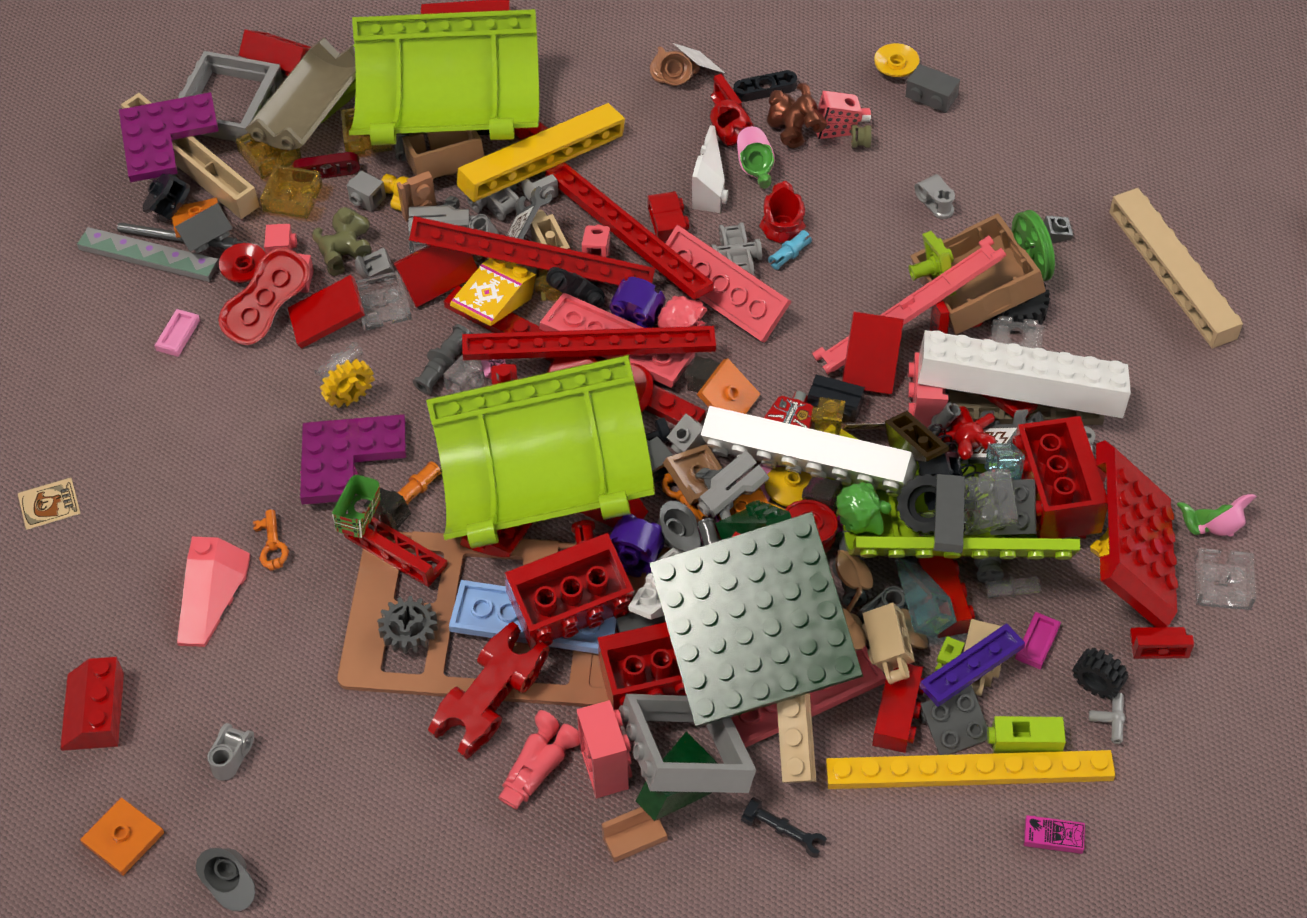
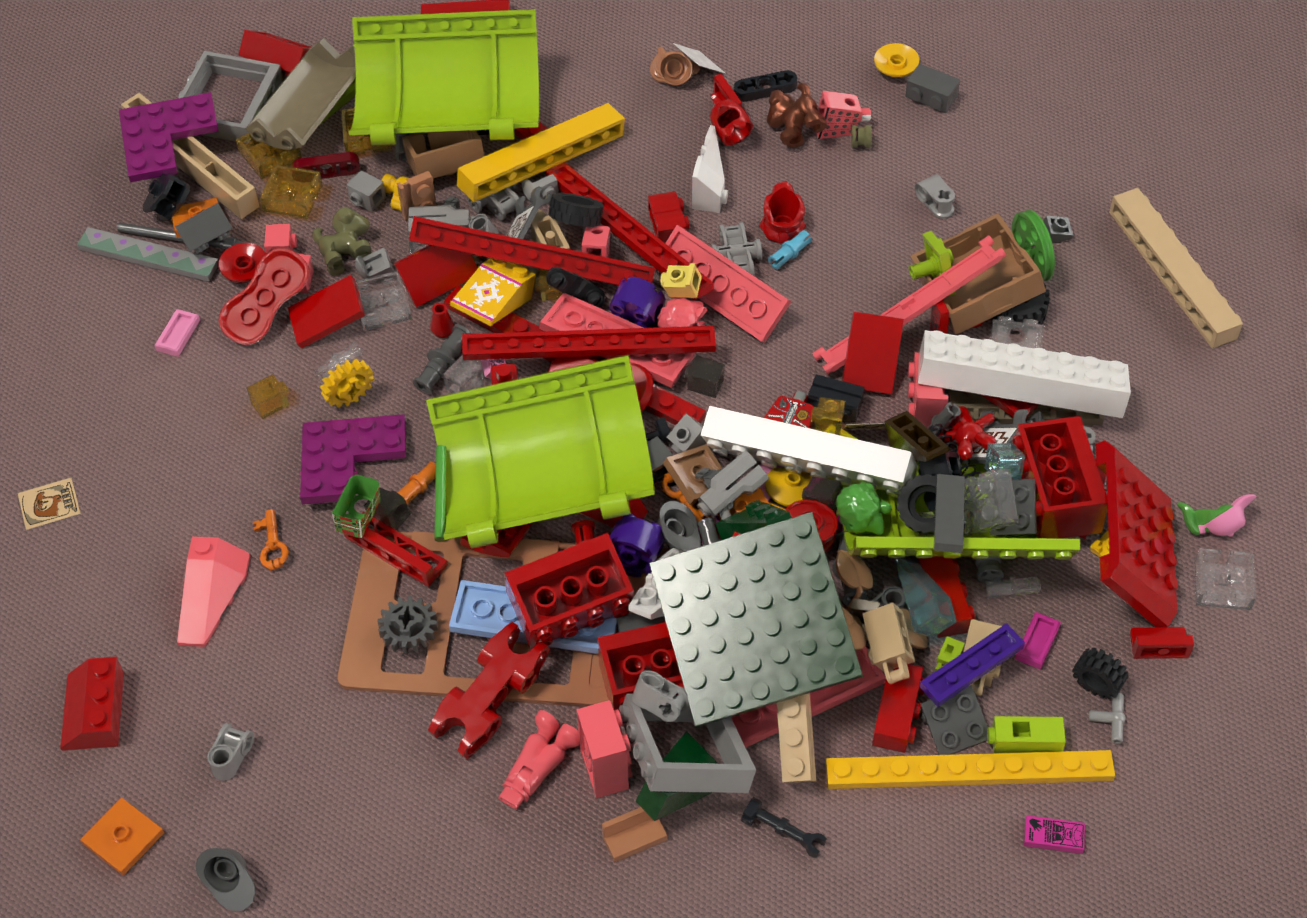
orange plate [697,358,760,414] -> none
bright green hair [737,126,775,189] -> none
none -> clear yellow brick [246,374,289,419]
none -> red cone [430,303,454,338]
none -> bright green bar [434,445,447,542]
none -> black tyre [548,193,604,227]
none -> light grey piece [632,670,689,722]
none -> light yellow brick [661,263,702,298]
none -> dark tan tile [851,599,881,617]

